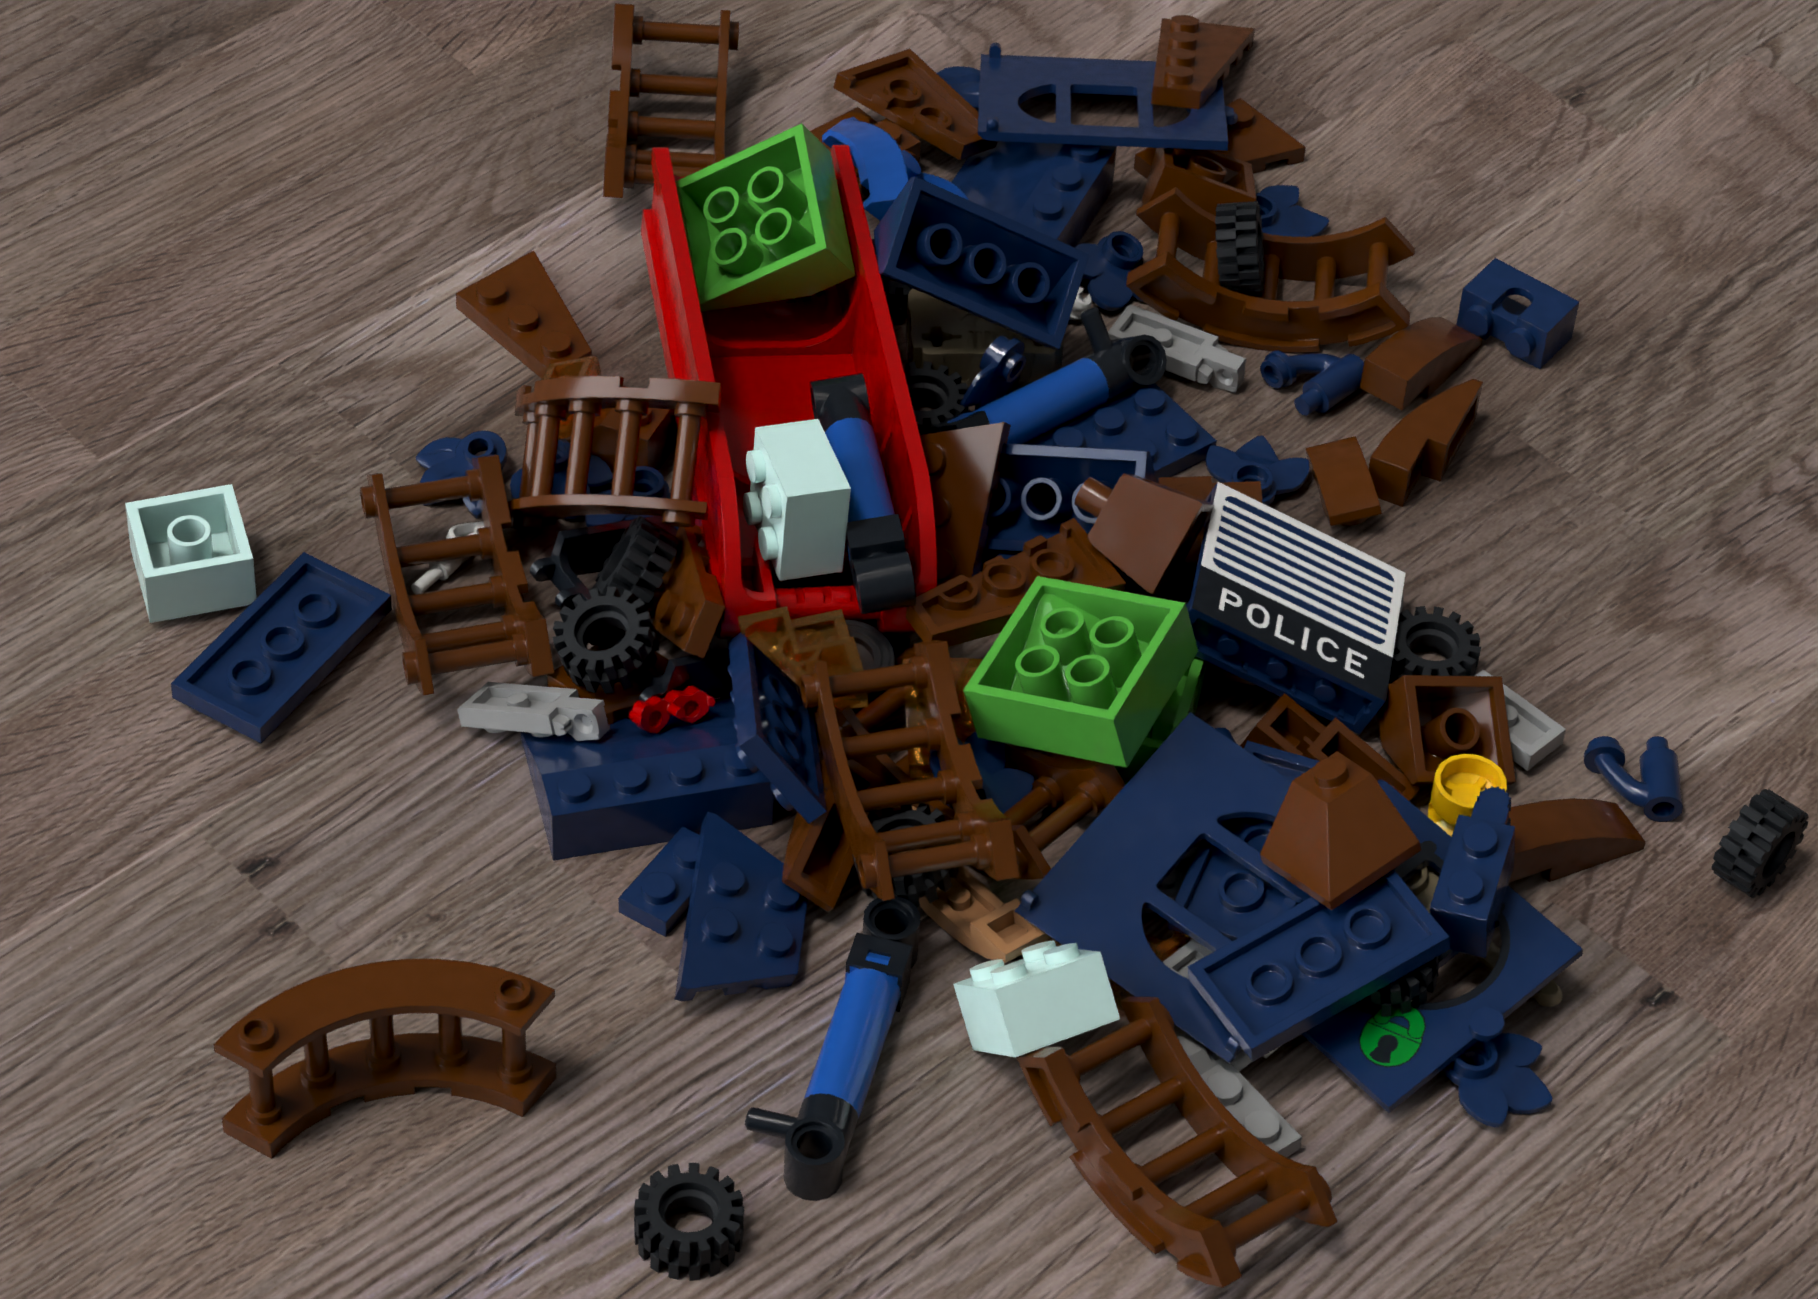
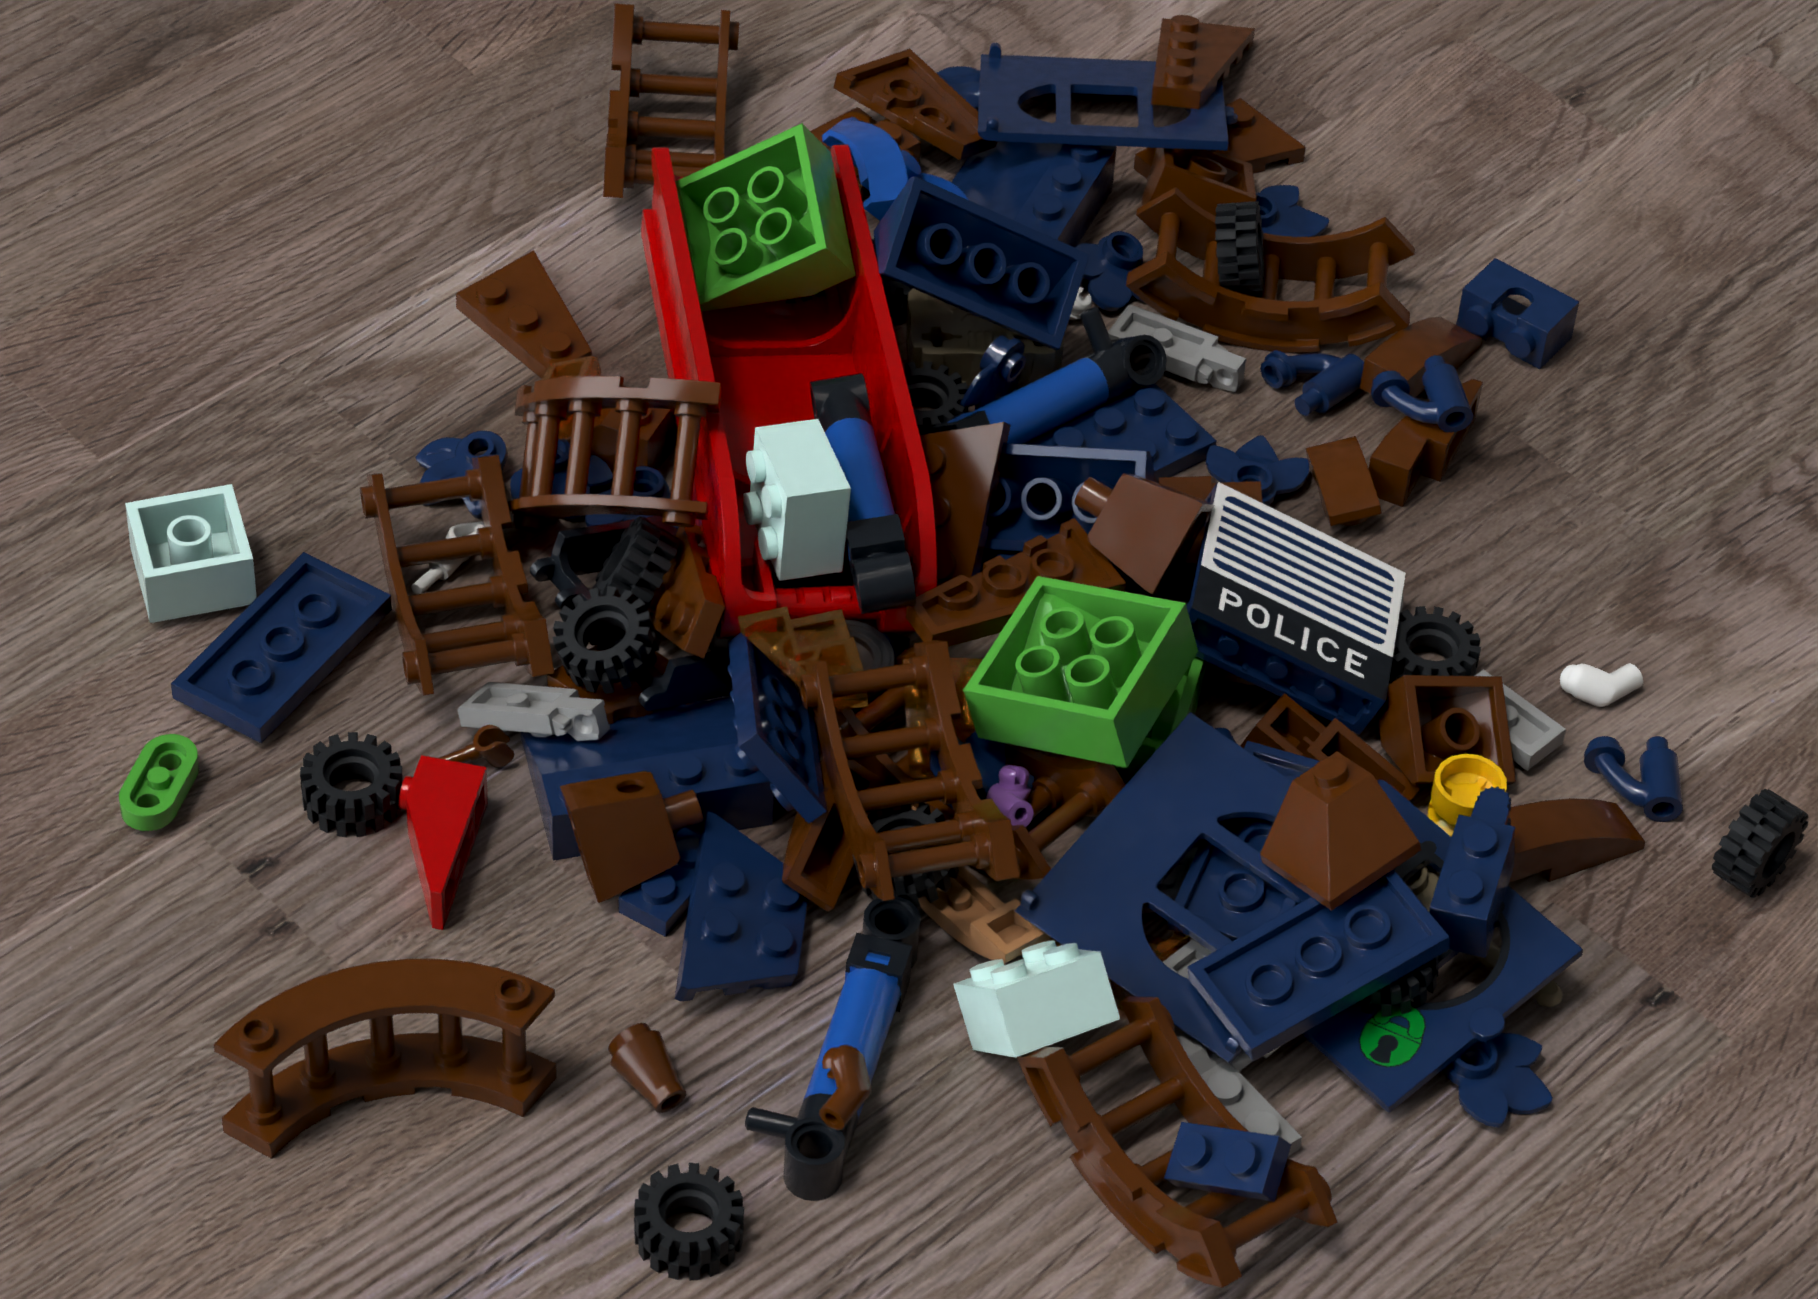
red piece [629,686,715,733] -> none
none -> bright green plate [119,734,199,831]
none -> black tyre [300,732,403,837]
none -> red slope [399,755,488,930]
none -> reddish brown hand [439,725,515,767]
none -> reddish brown torso [560,771,704,903]
none -> reddish brown cone [608,1023,686,1113]
none -> reddish brown arm [819,1044,872,1130]
none -> medium lavender arm [986,765,1034,827]
none -> dark blue plate [1164,1122,1292,1202]
none -> dark blue plant [1371,355,1473,432]
none -> white arm [1560,663,1643,707]

